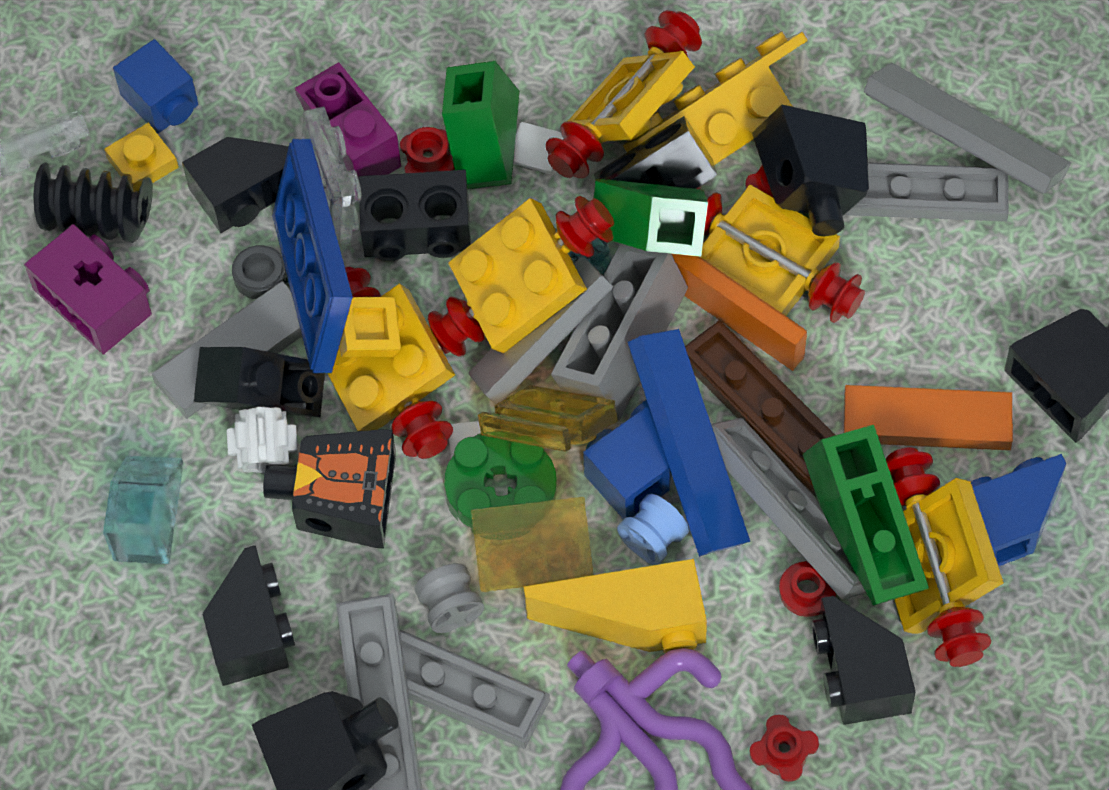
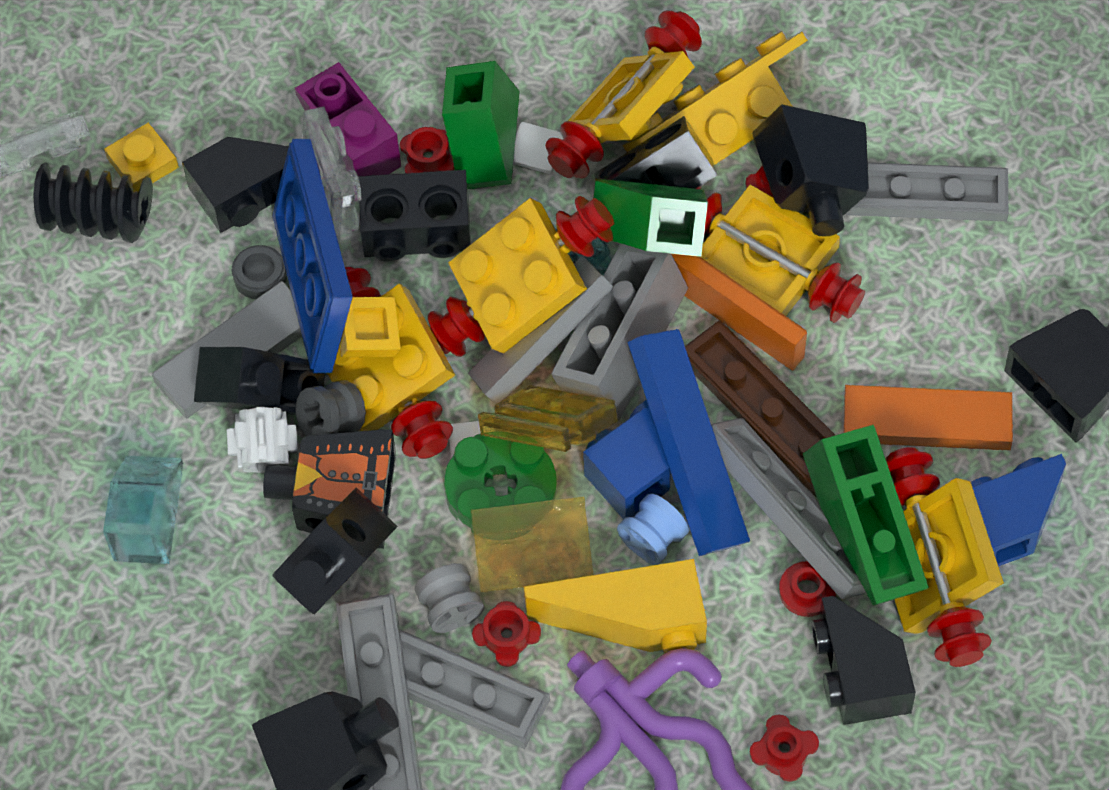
magenta brick [24,224,152,355] -> none
blue brick [113,39,199,134] -> none
black slope [202,545,295,686] -> none
light grey tile [863,62,1071,194] -> none
none -> black torso [272,487,398,615]
none -> dark grey wheel [296,380,366,436]
none -> red plate [472,601,541,667]

